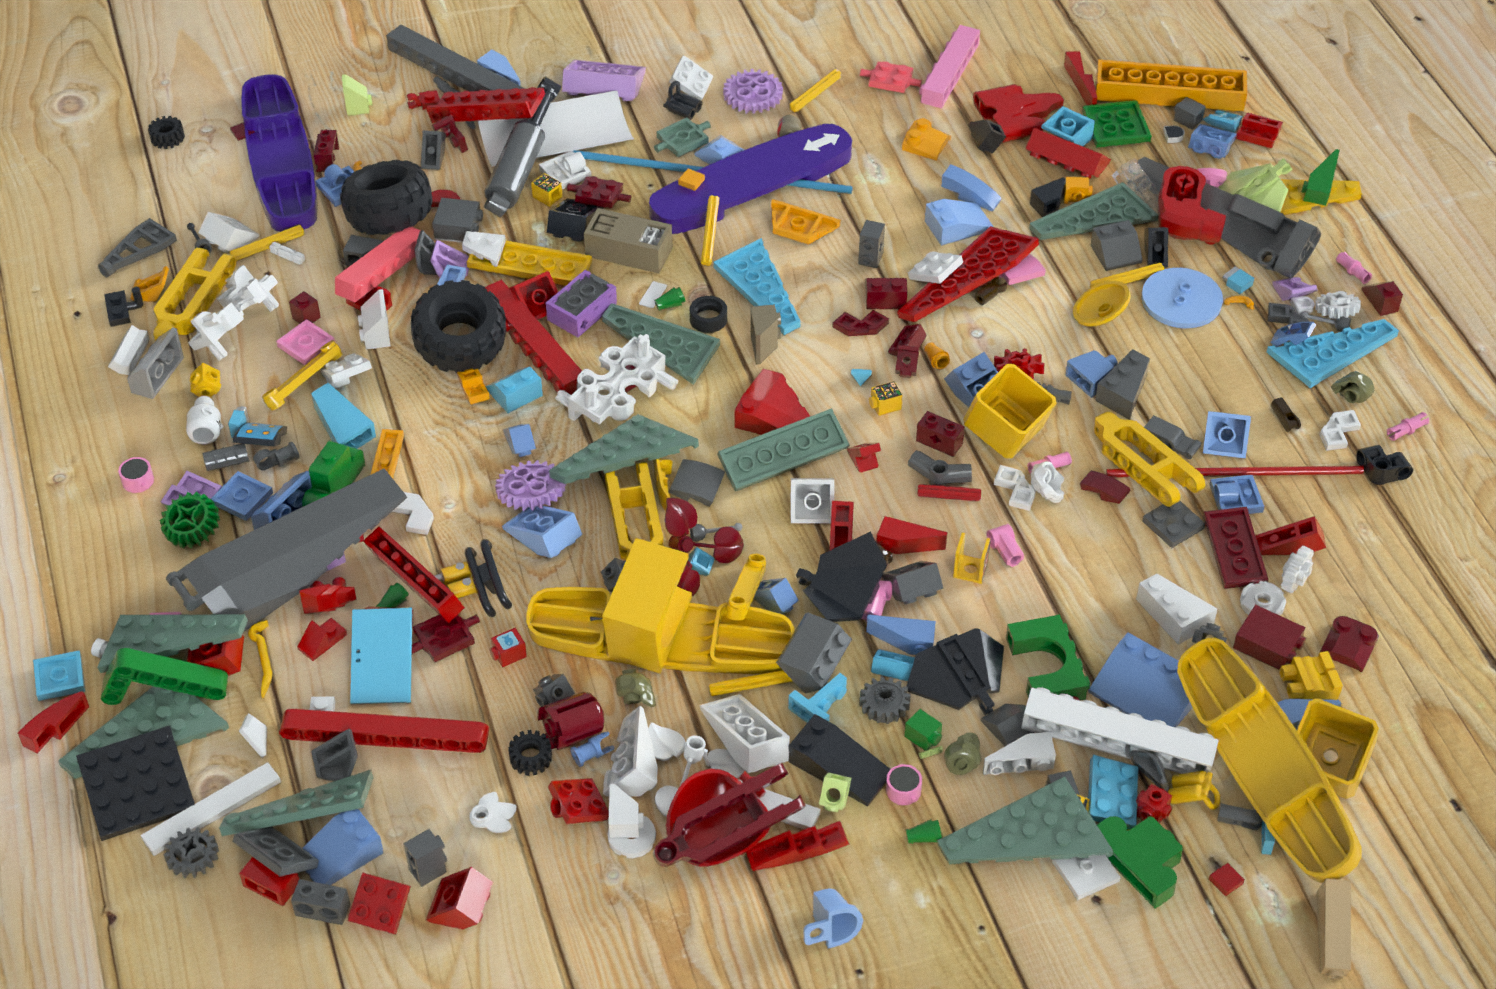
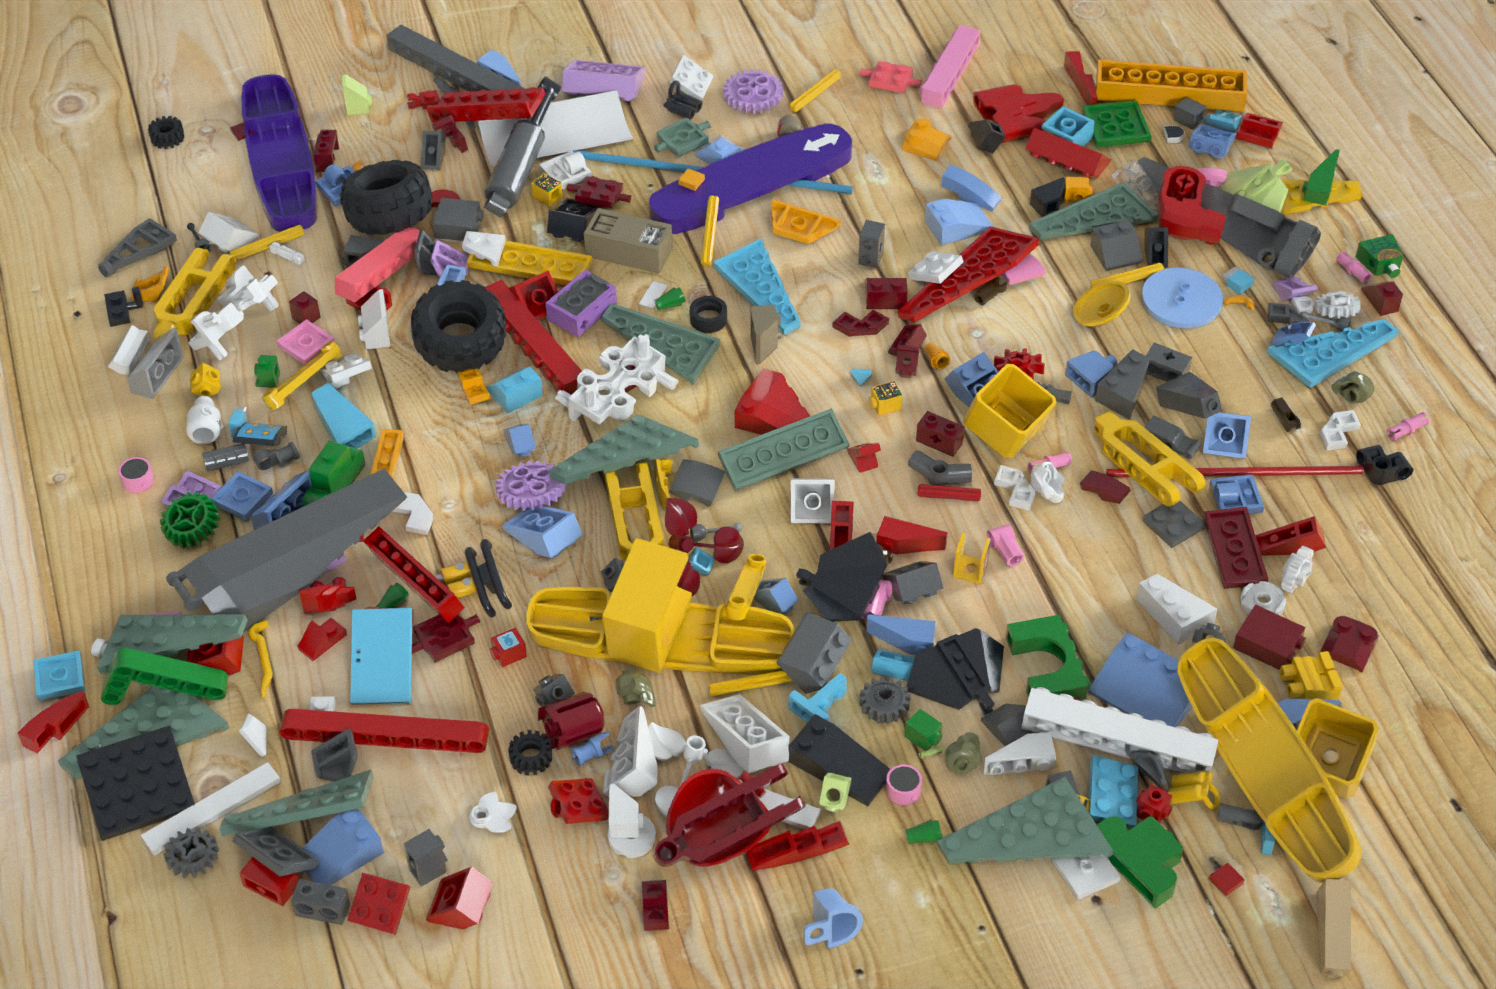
none -> green brick [254,355,280,388]
none -> dark red slope [642,880,669,931]
none -> dark grey brick [1146,343,1192,382]
none -> dark grey slope [1156,372,1222,419]
none -> green torso [1355,234,1403,278]

